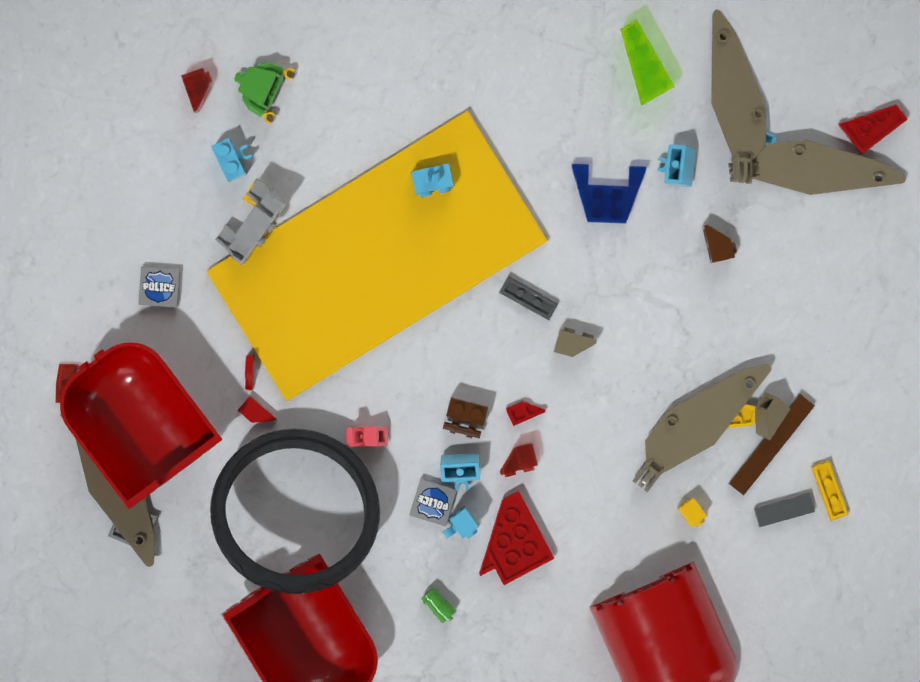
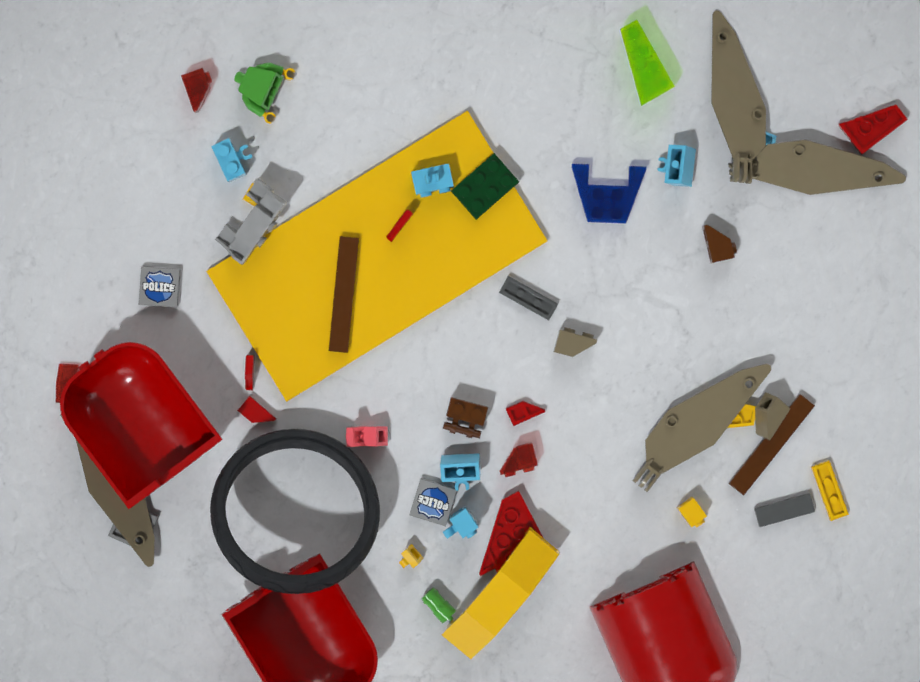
none -> reddish brown tile [329,236,359,353]
none -> red tile [386,210,413,242]
none -> yellow tile [399,544,424,568]
none -> yellow panel [442,527,560,659]
none -> dark green plate [451,153,519,220]

